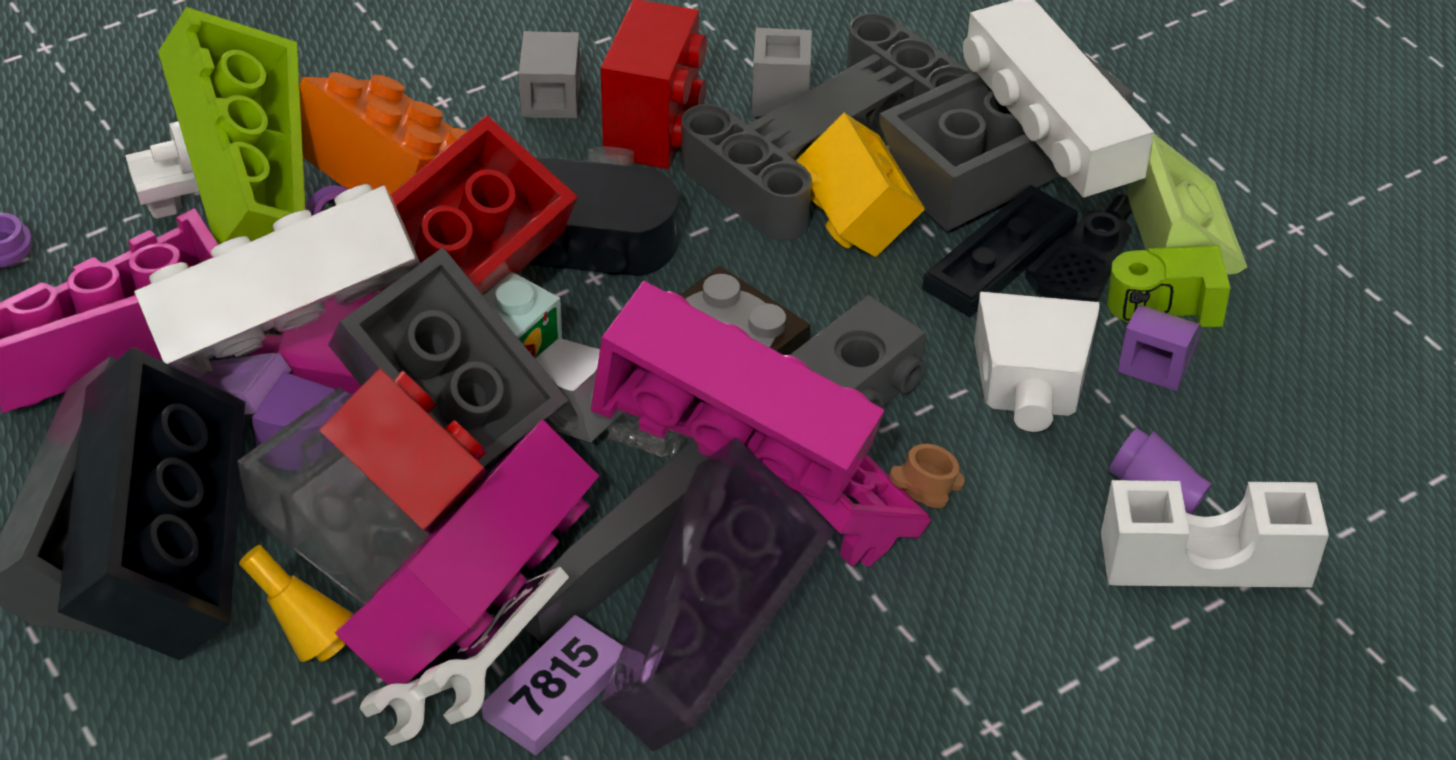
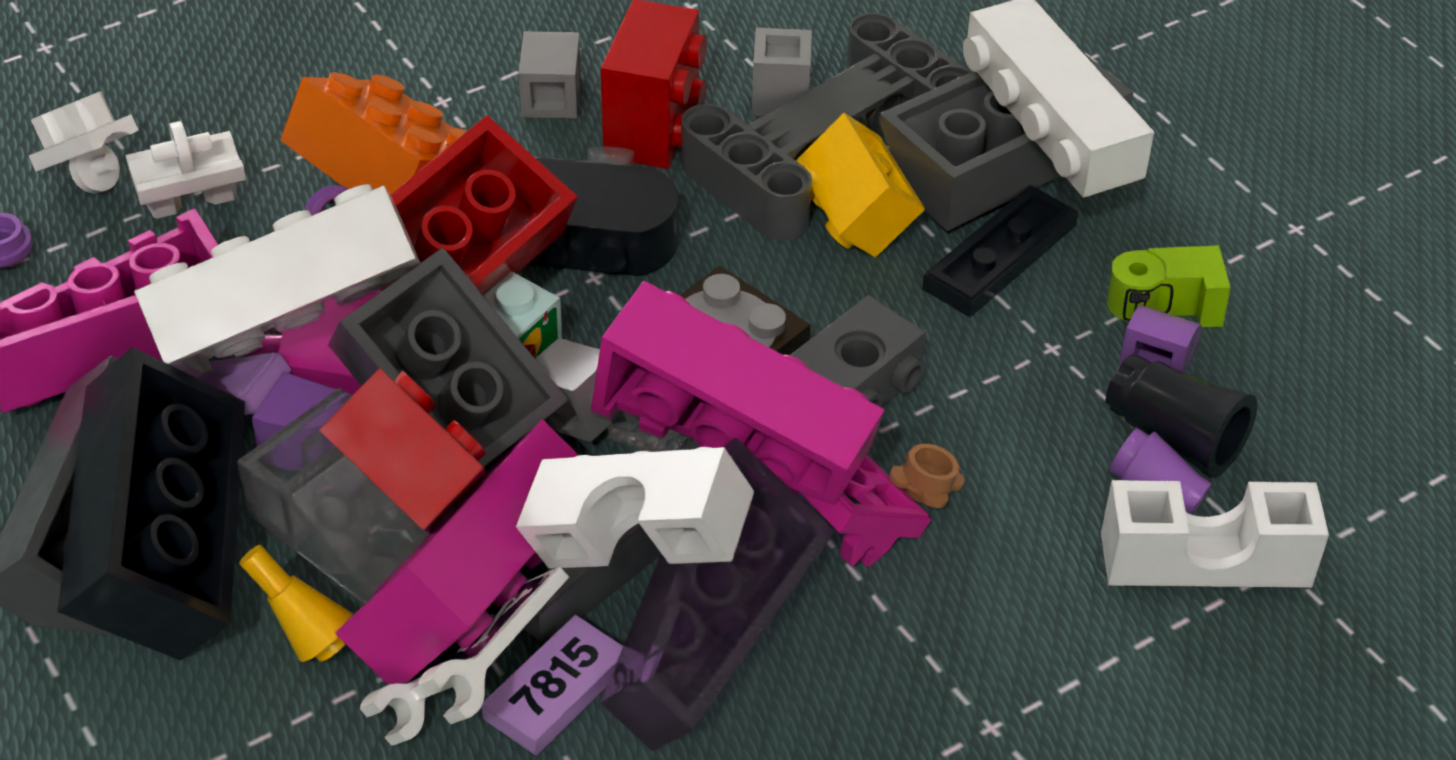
lime wedge [158,7,305,245] -> none
white torso [974,292,1099,432] -> none
black piece [1025,194,1132,302] -> none
yellowish green slope [1126,134,1247,275] -> none
none -> white hips [29,91,139,194]
none -> white arch [516,447,754,568]
none -> black plant [1105,354,1257,477]

